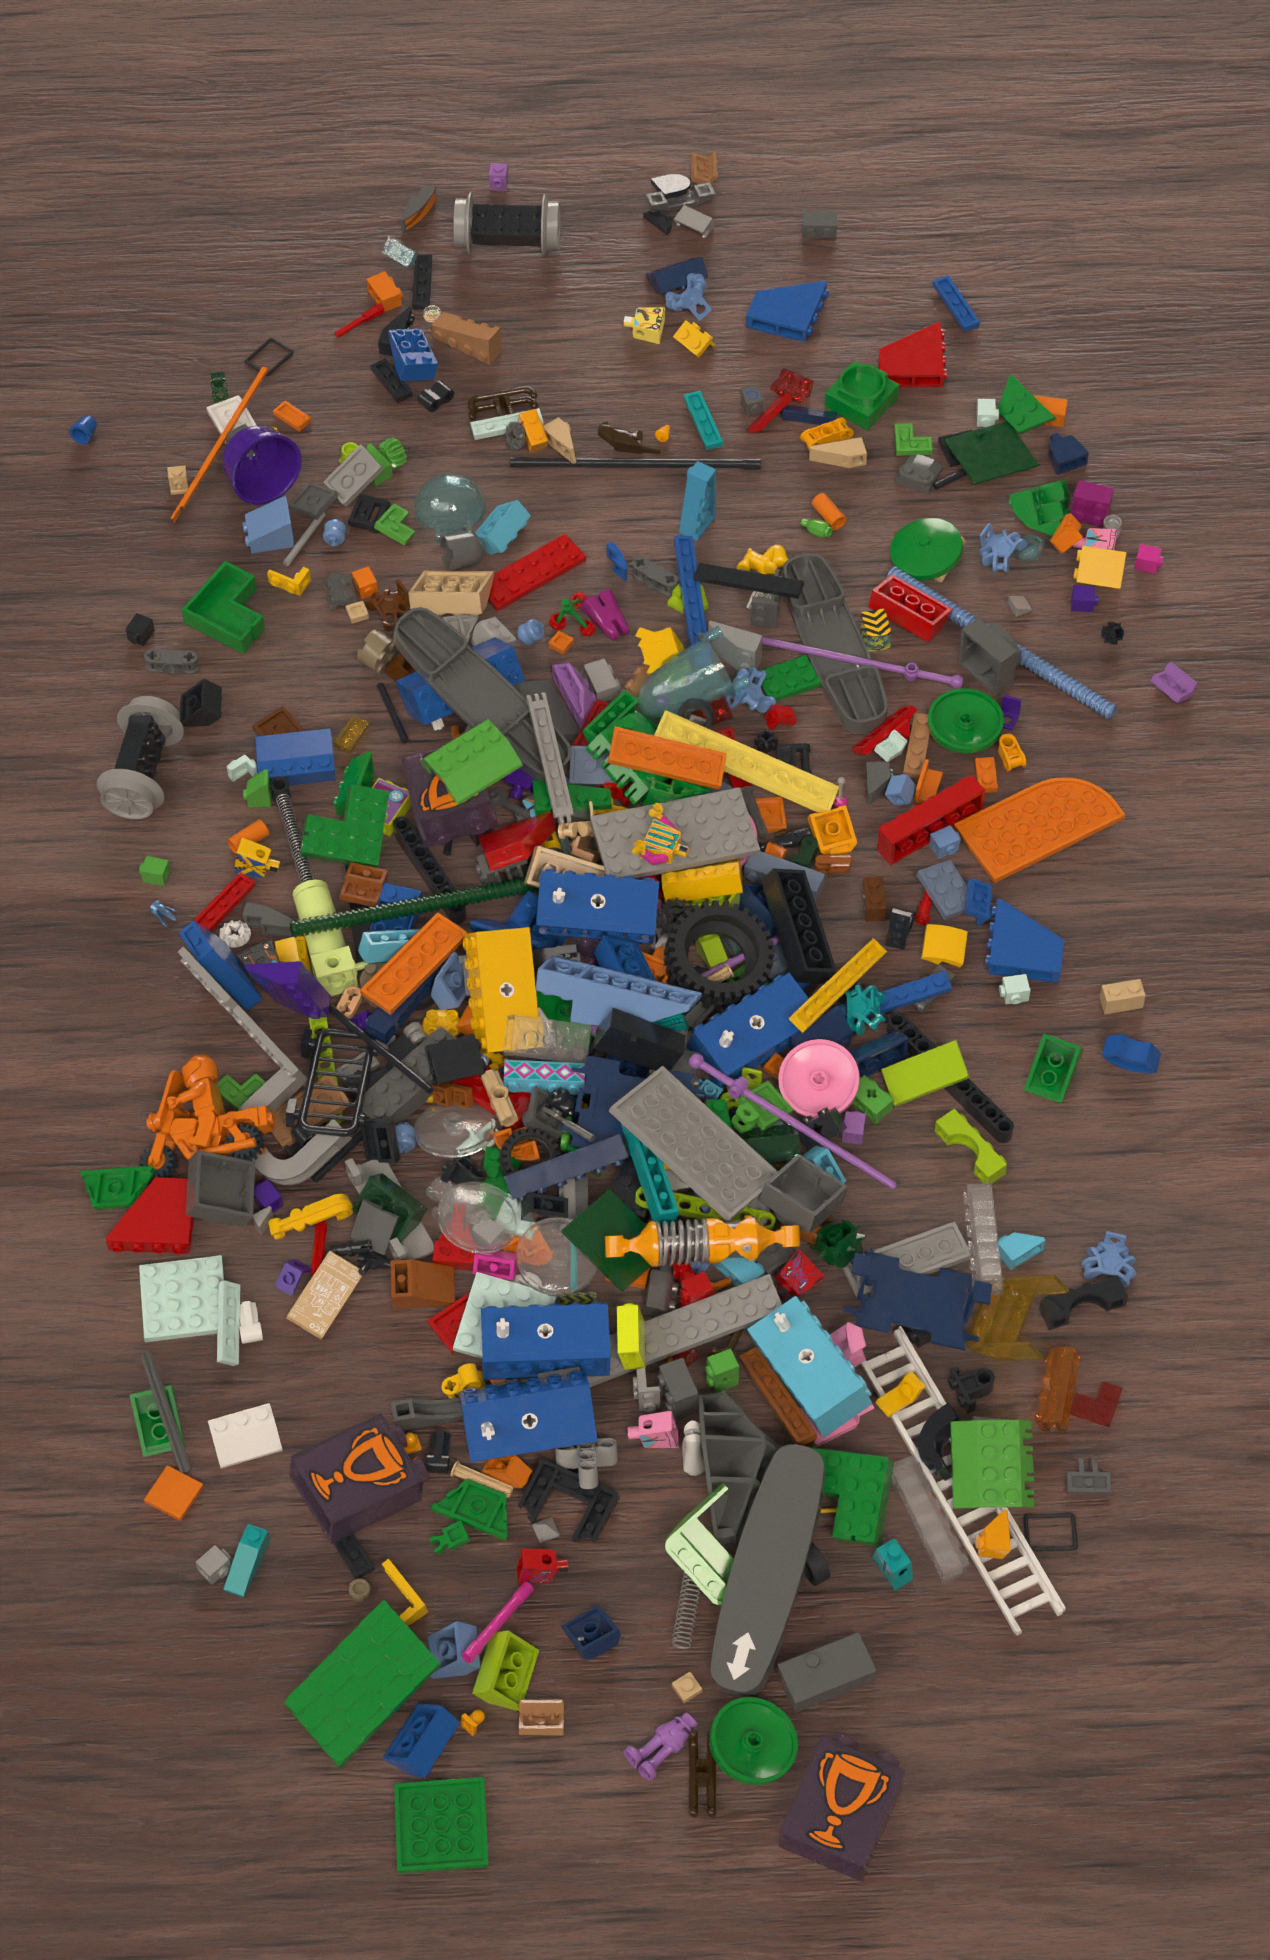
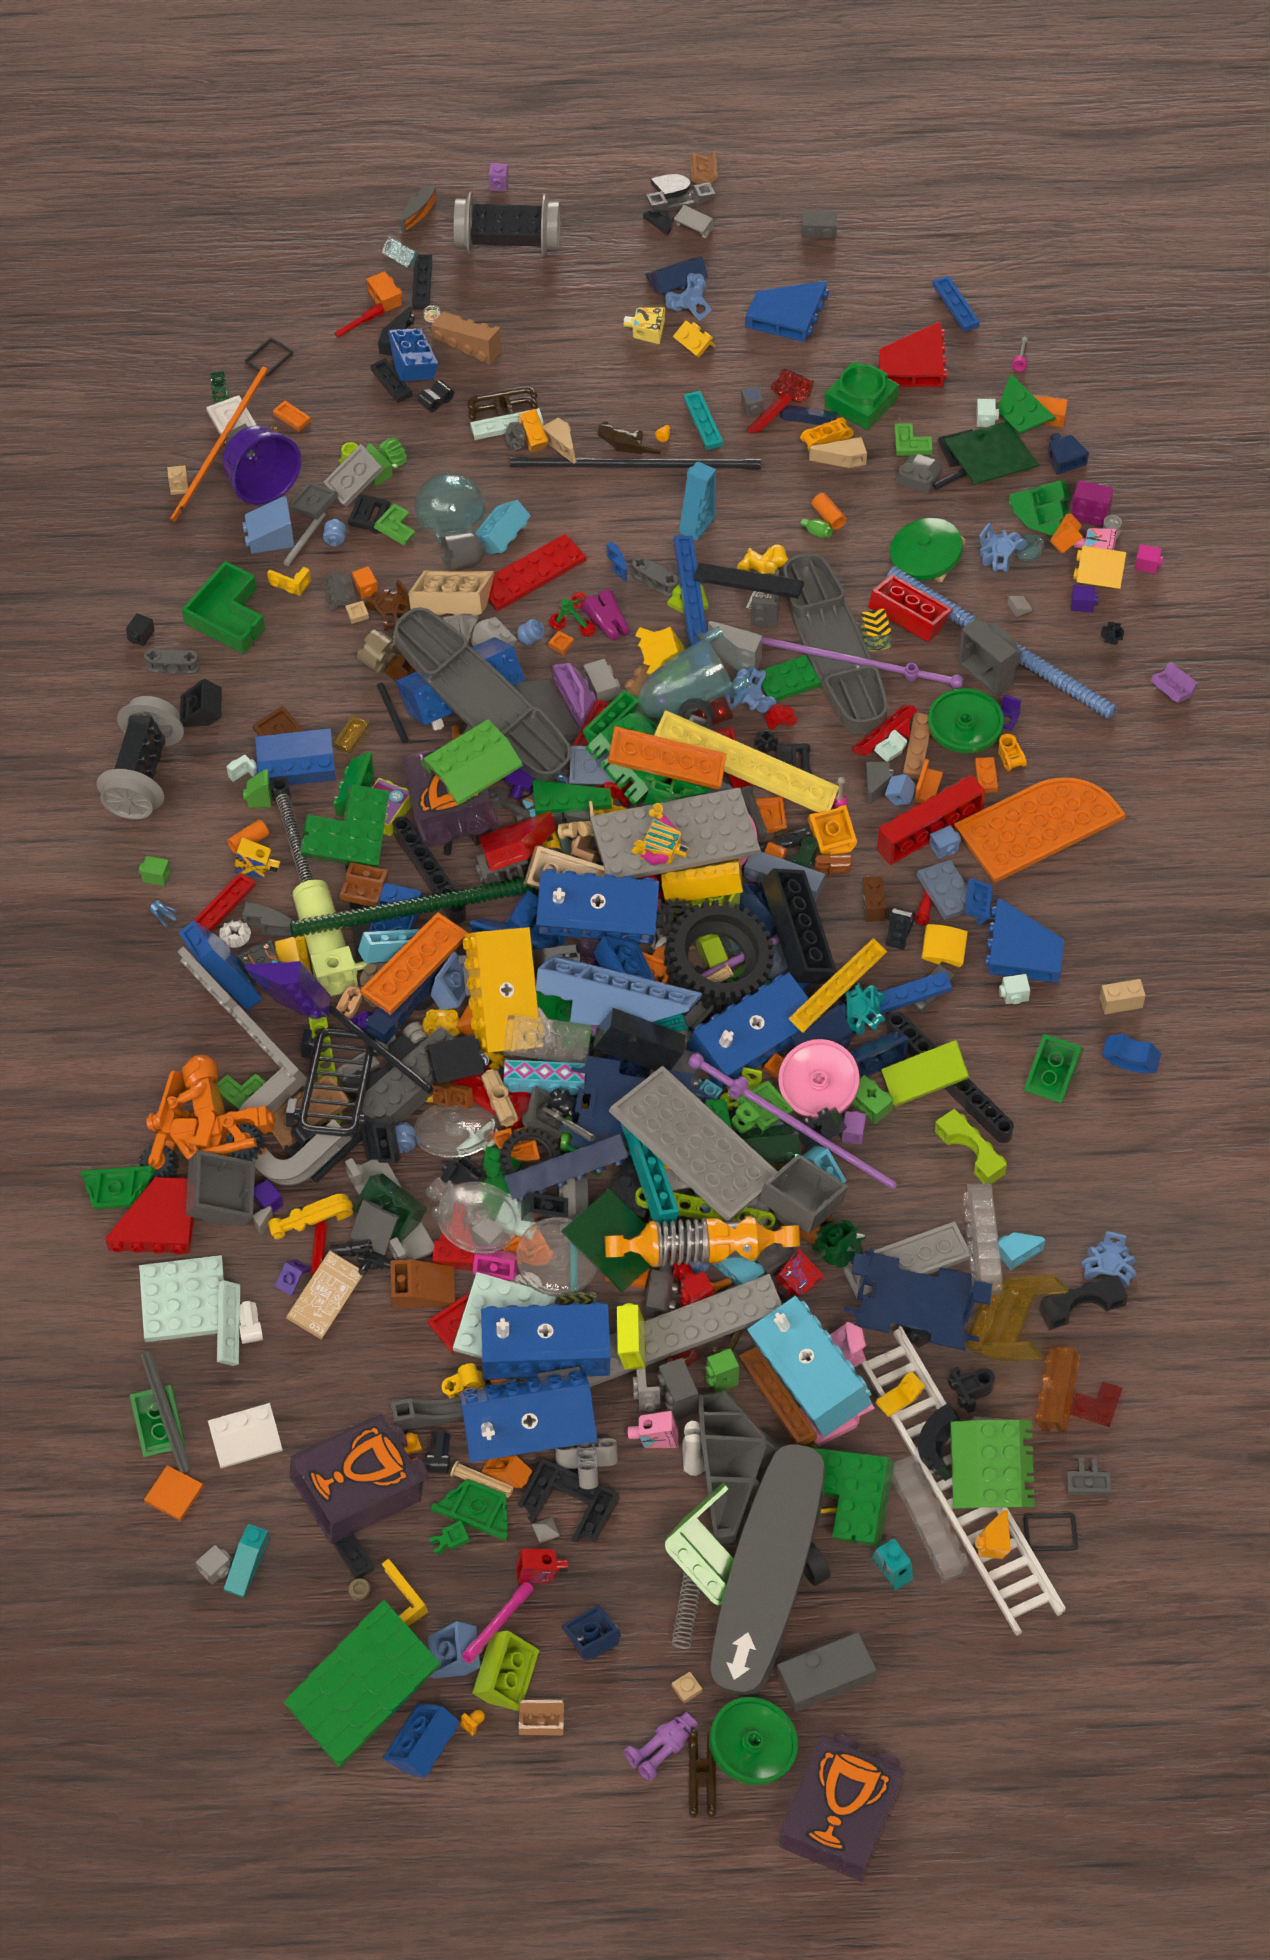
blue piece [69,415,97,445] -> none
green plate [394,1777,489,1874] -> none
light grey hinge [526,692,573,824] -> none
none -> dark pink hinge [1012,337,1028,371]

